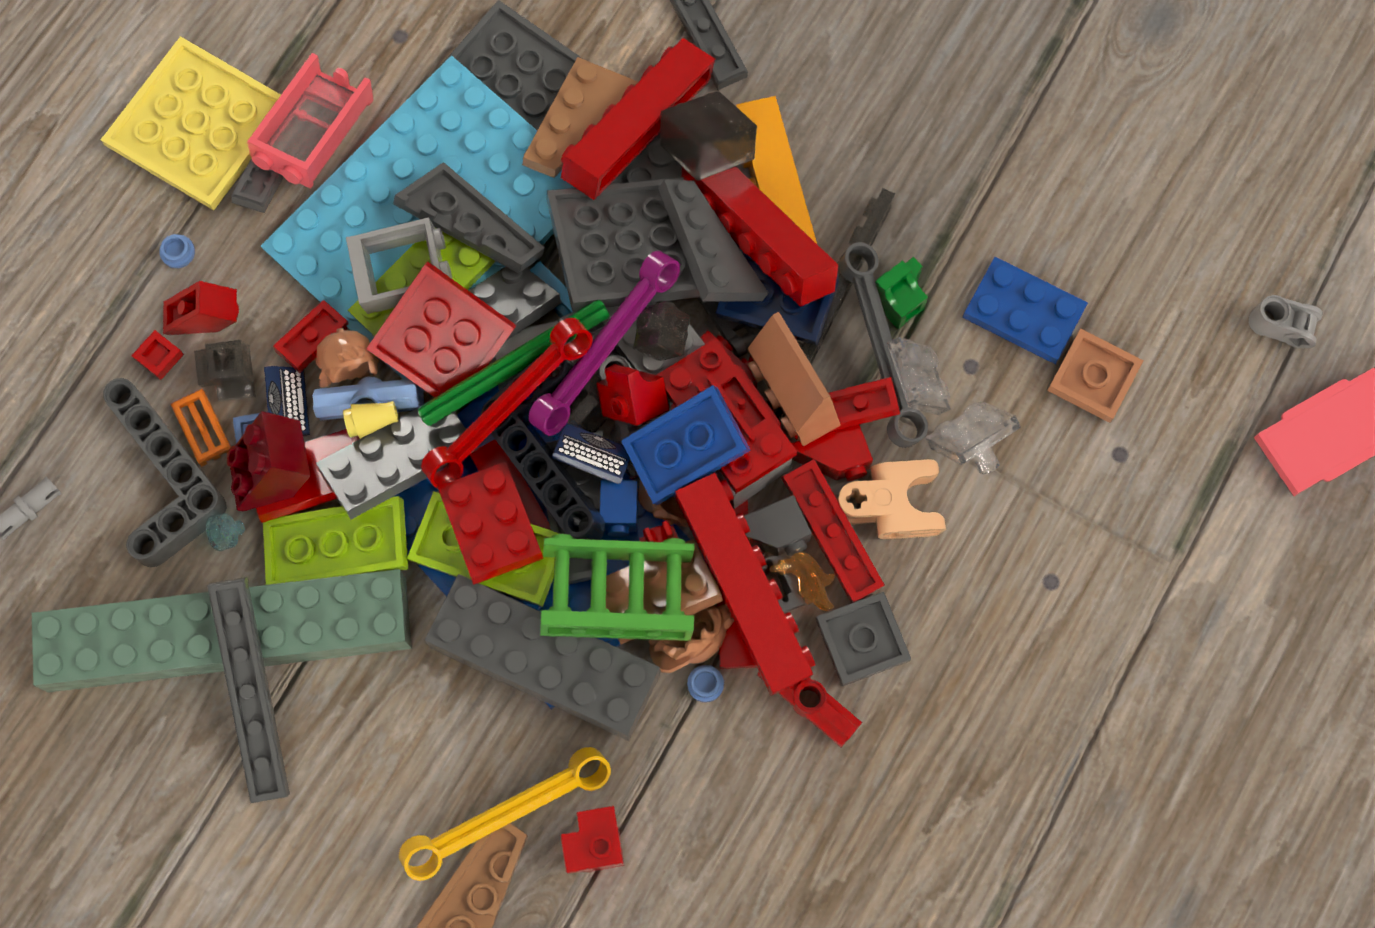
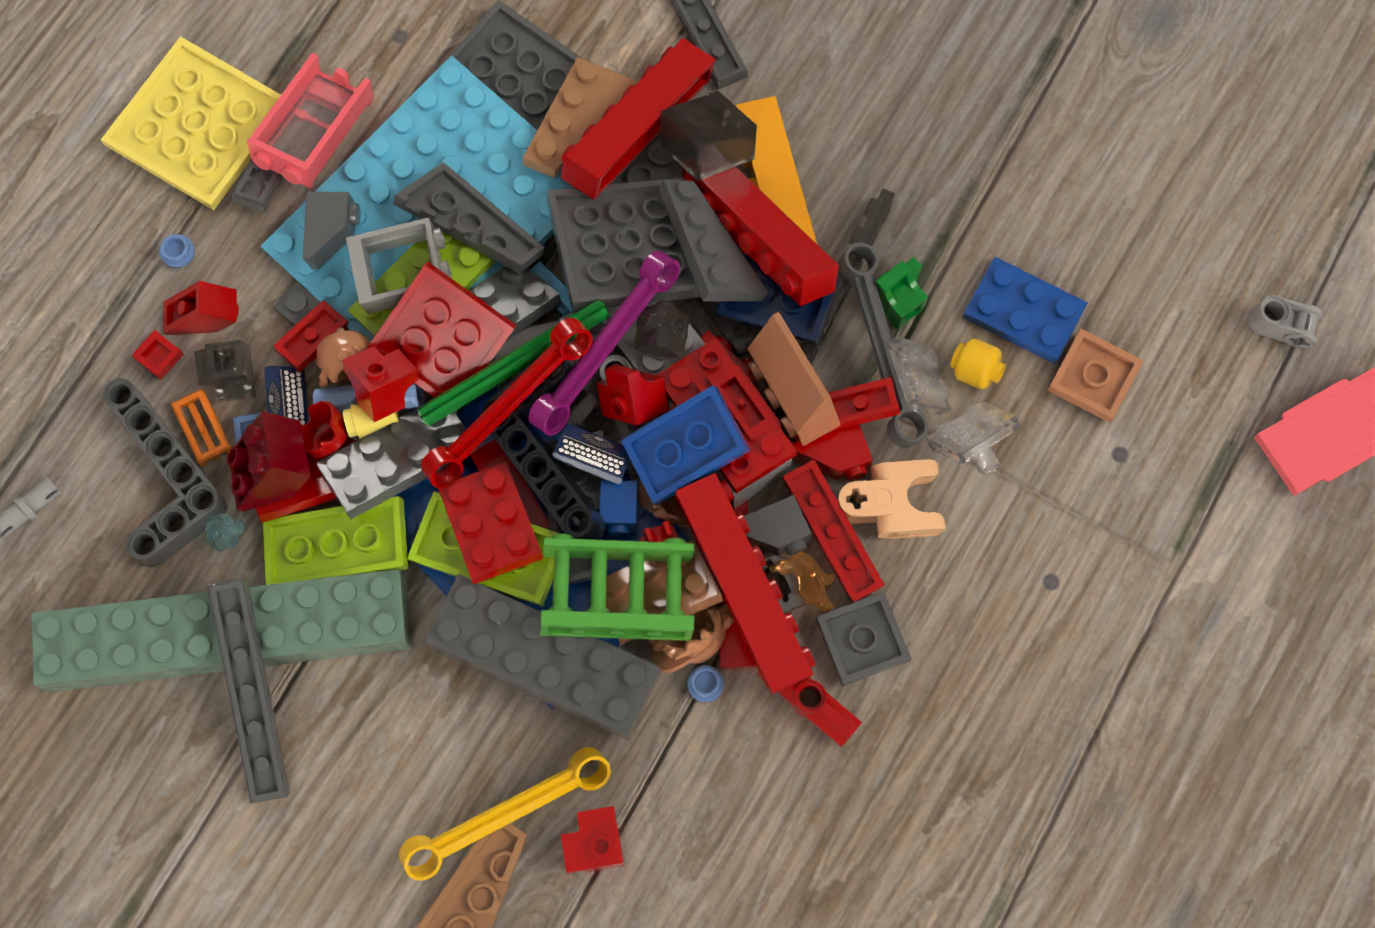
none -> dark grey plate [273,282,320,326]
none -> red hair [301,400,349,459]
none -> dark grey slope [303,192,361,270]
none -> red brick [342,346,419,422]
none -> yellow head [950,338,1006,390]

